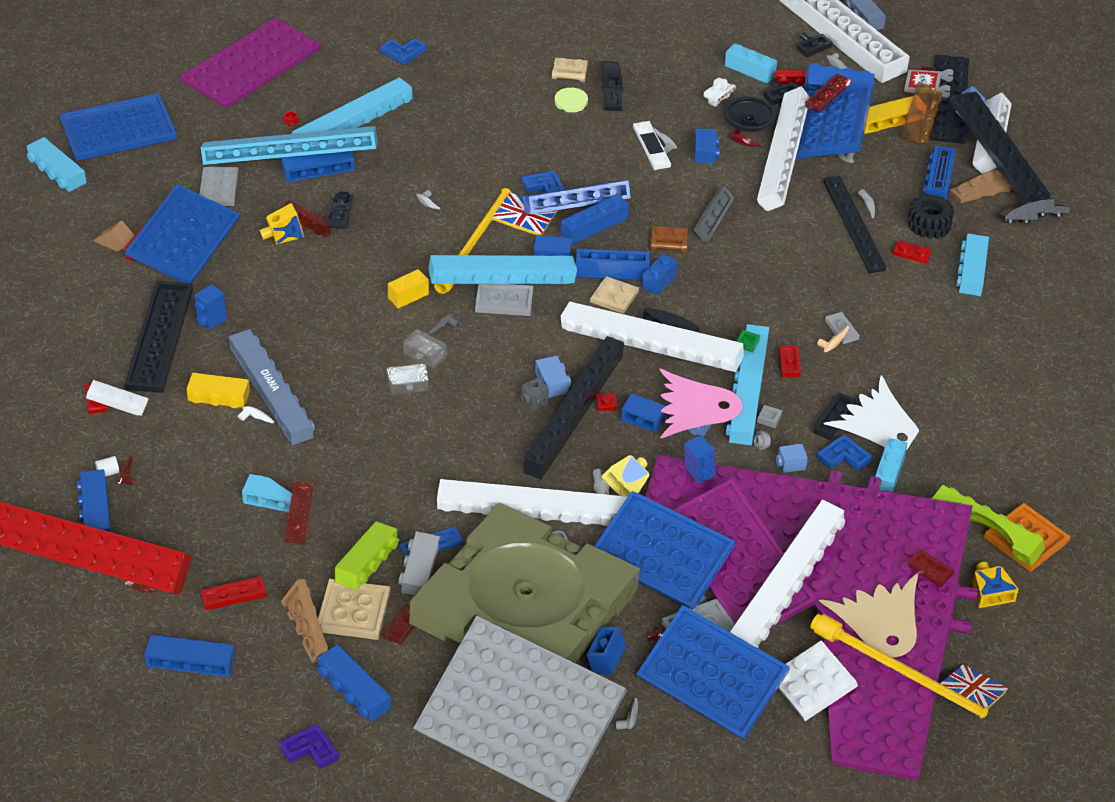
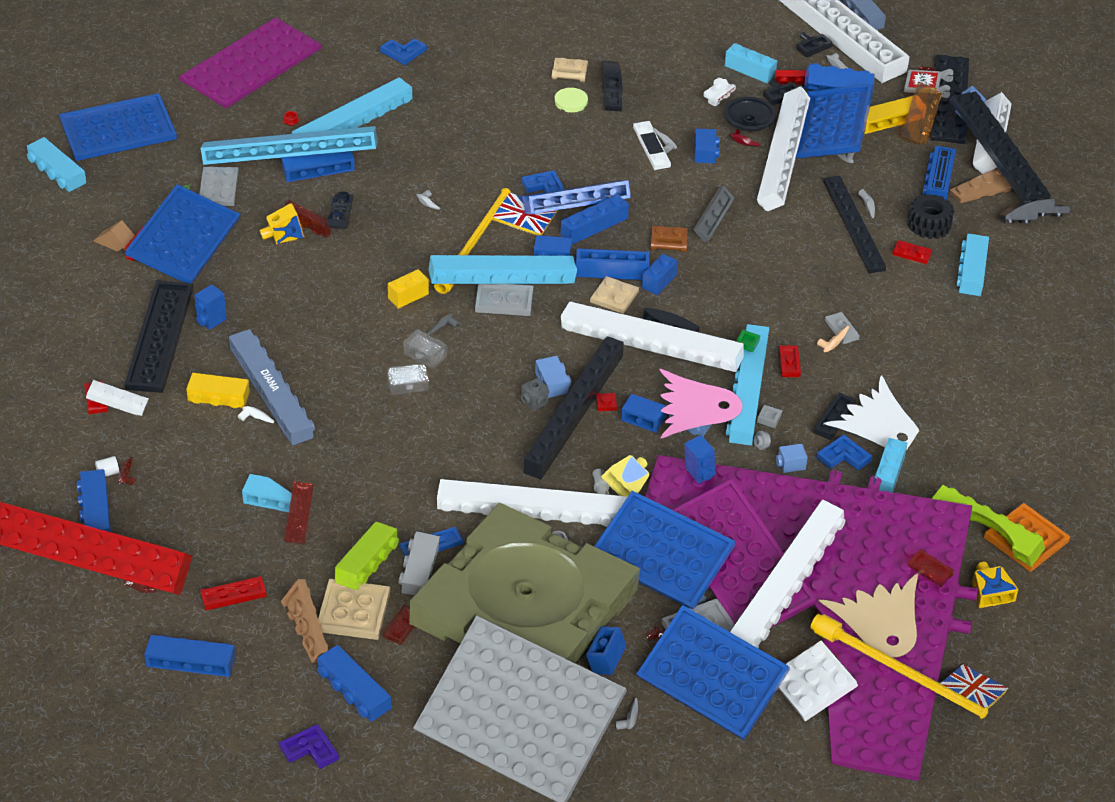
clear red plate [805,74,851,113] -> none

